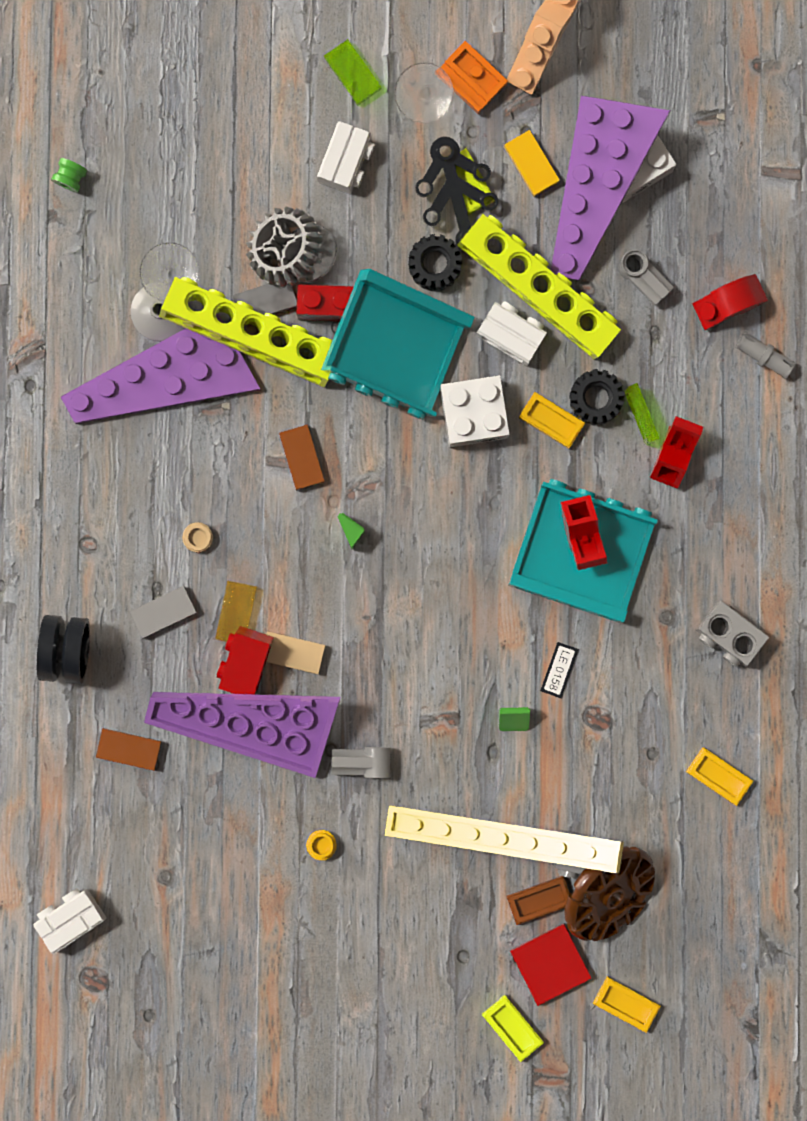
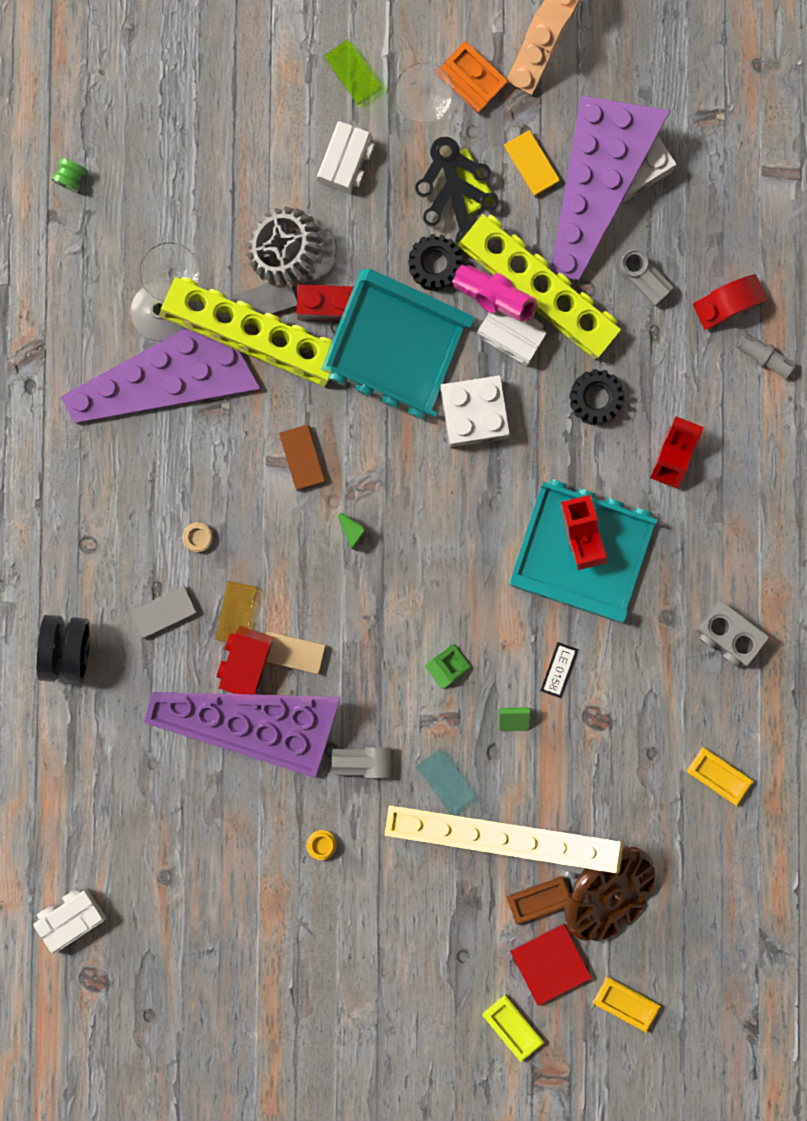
dark orange tile [96,728,162,771] -> none
yellow tile [519,392,585,449] -> none
clear neon green tile [624,383,660,445] -> none
none -> clear light blue tile [416,749,475,815]
none -> bright green slope [425,644,472,689]
none -> dark pink piece [453,265,538,322]

